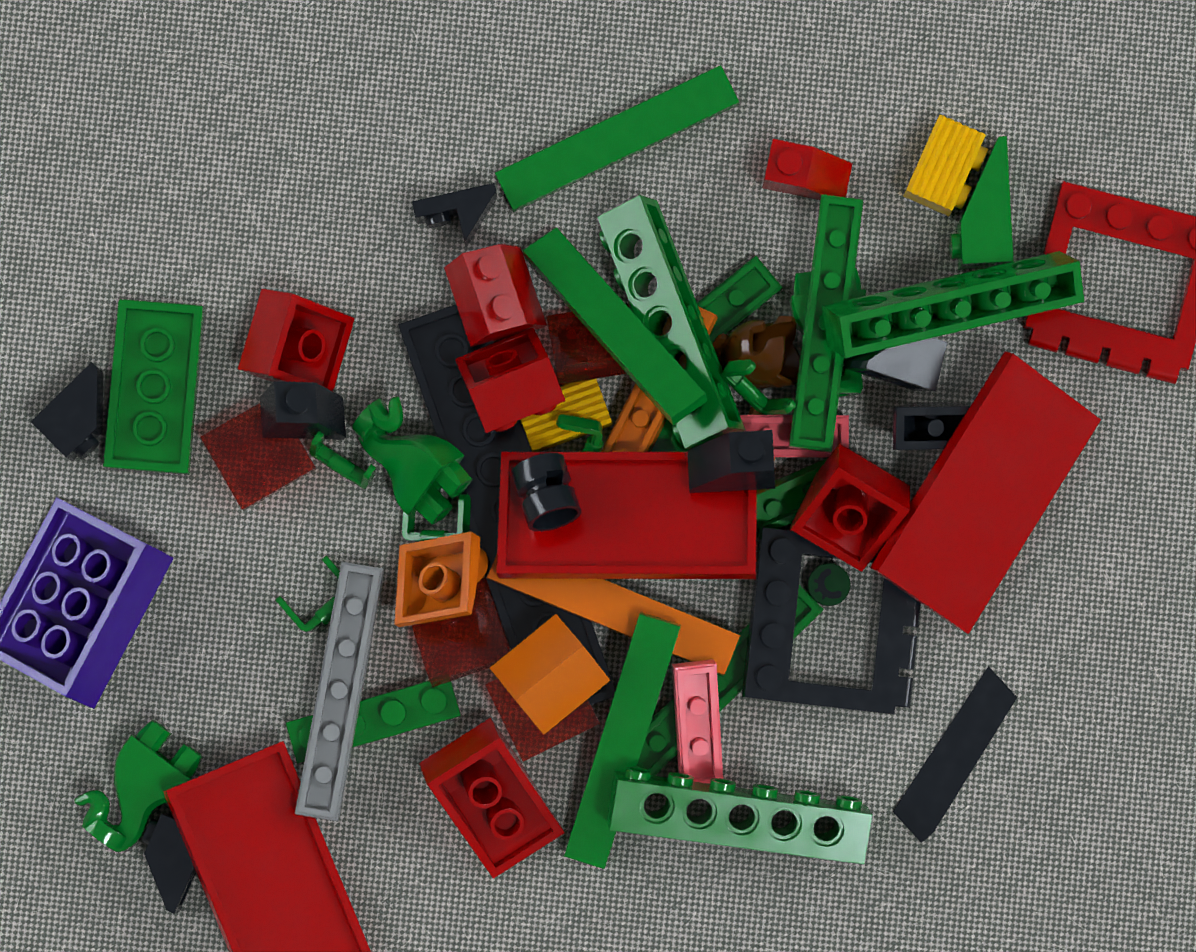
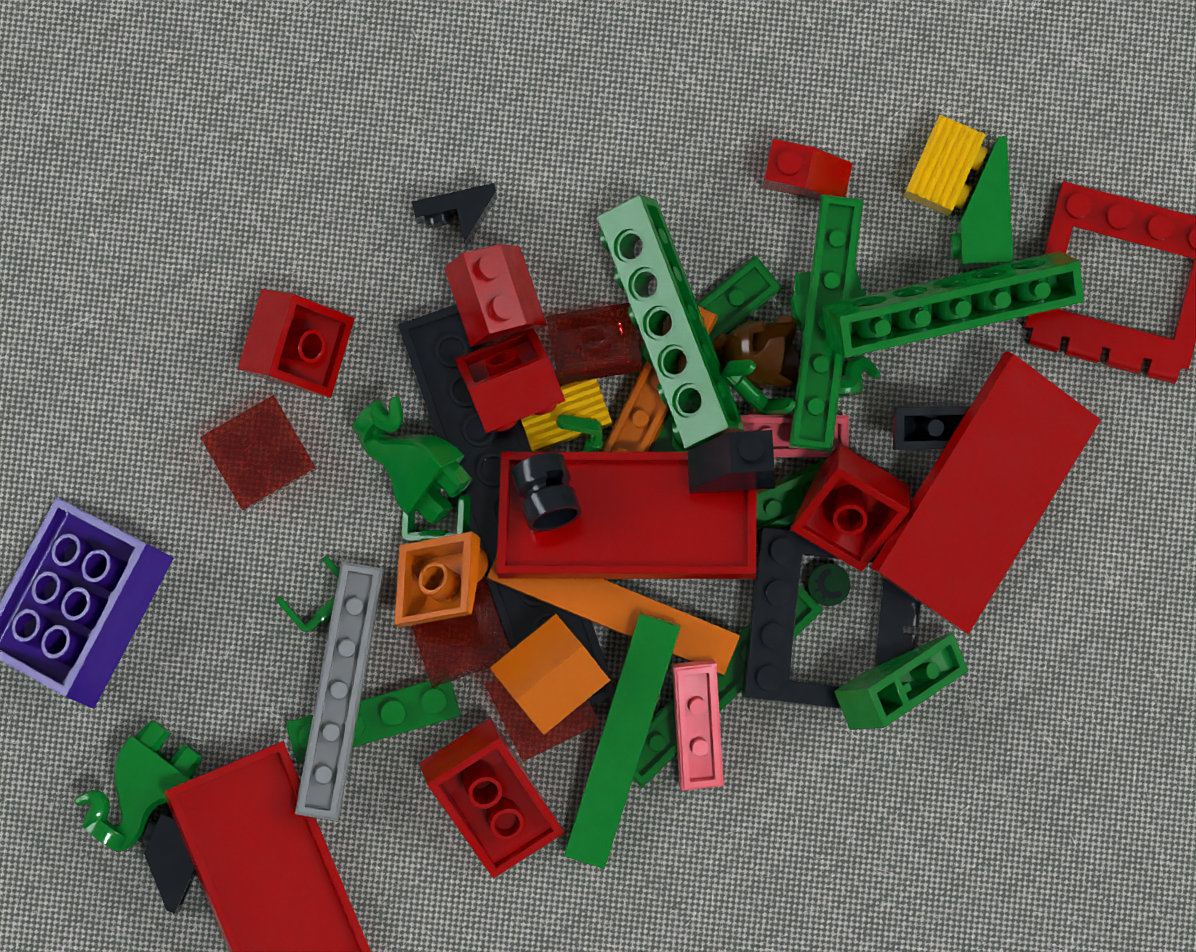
black slope [31,362,104,461] -> none
green plate [103,299,205,475] -> none
black slope [260,381,346,440] -> none
green piece [309,431,377,489] -> none
green tile [495,65,739,212] -> none
green tile [523,227,707,425] -> none
green brick [607,767,873,865] -> none
slope [844,338,947,391] -> none
black sticker [893,666,1017,843] -> none
none -> green slope [834,633,968,730]

